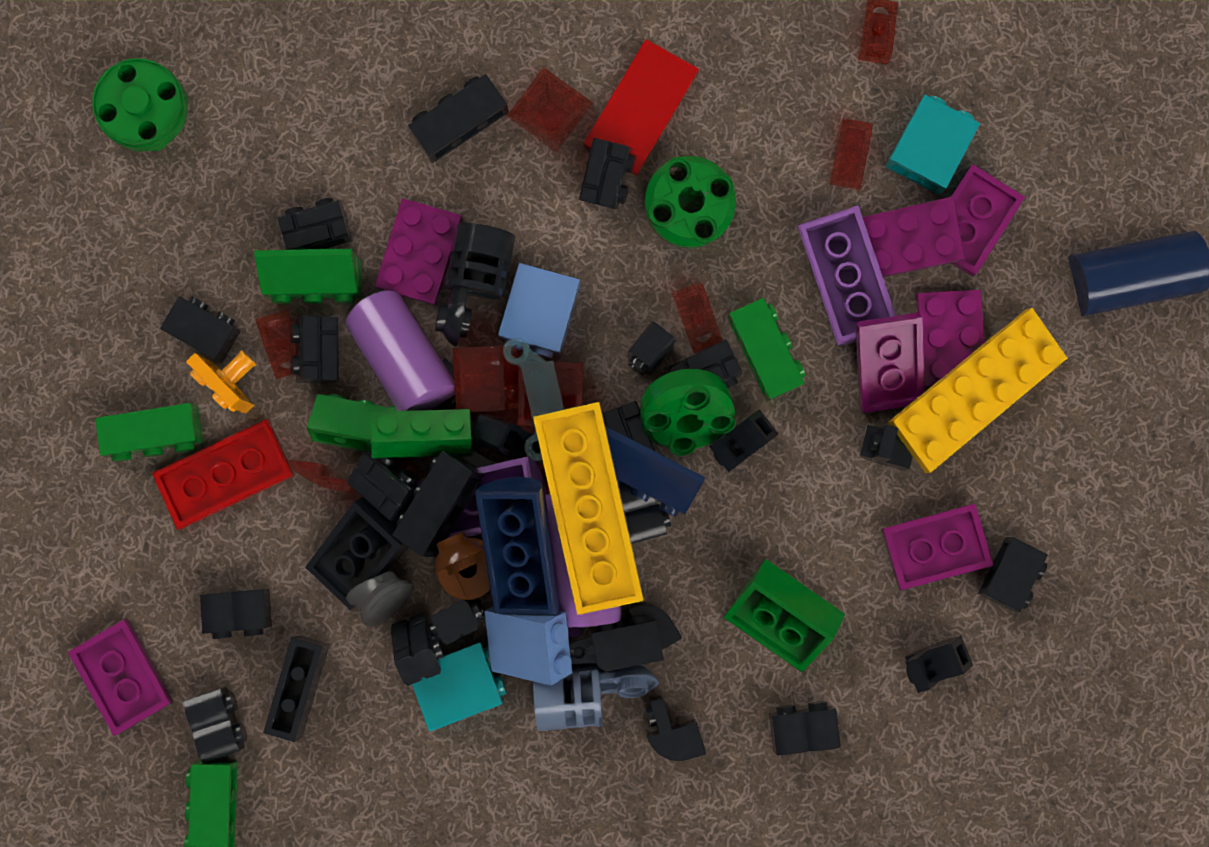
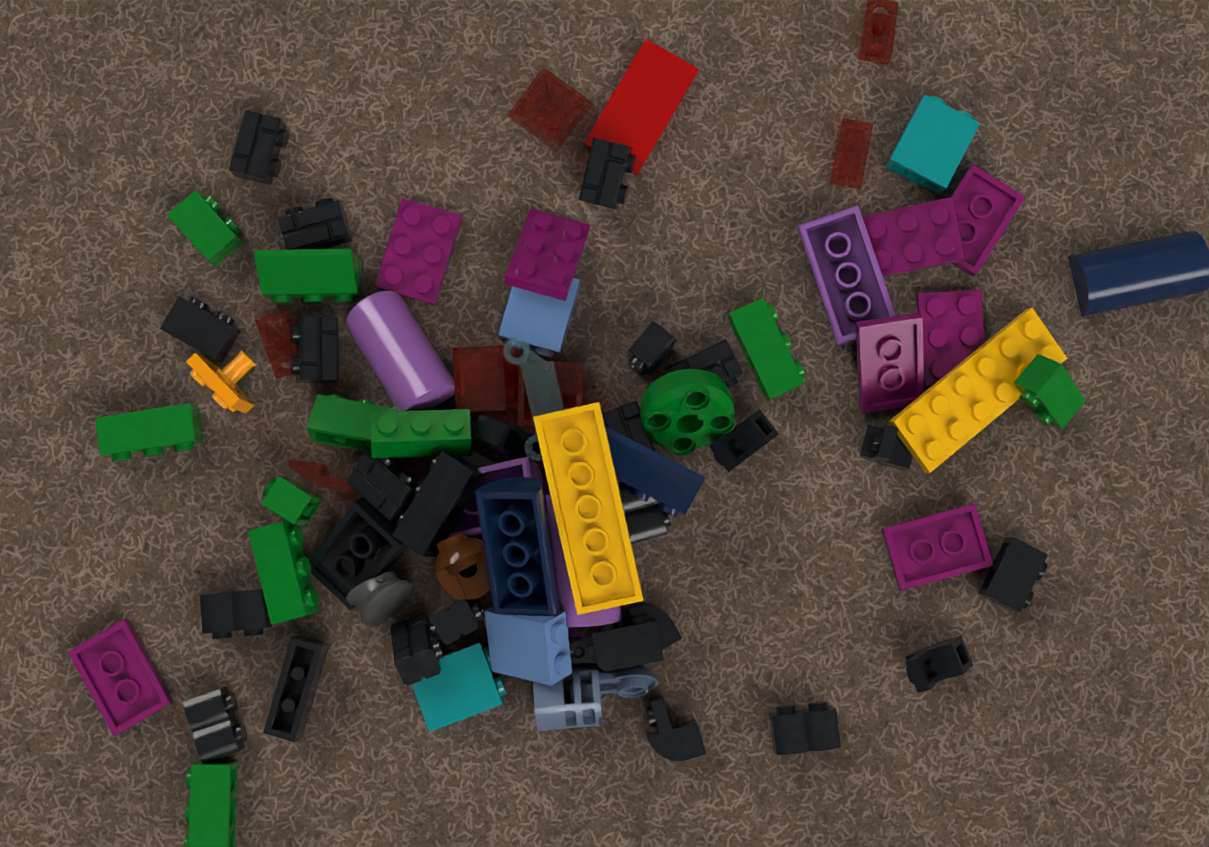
green piece [92,58,188,152] -> none
red tile [152,419,294,530] -> none
black brick [408,74,509,163] -> none
black cylinder [435,223,516,347] -> none
green piece [644,156,736,249] -> none
clear red slope [671,282,722,353] -> none
green slope [723,559,845,672] -> none
none -> green brick [167,190,243,267]
none -> black brick [229,110,289,185]
none -> green brick [248,521,319,625]
none -> green brick [261,476,324,525]
none -> magenta plate [504,209,590,301]
none -> green brick [1014,354,1086,429]

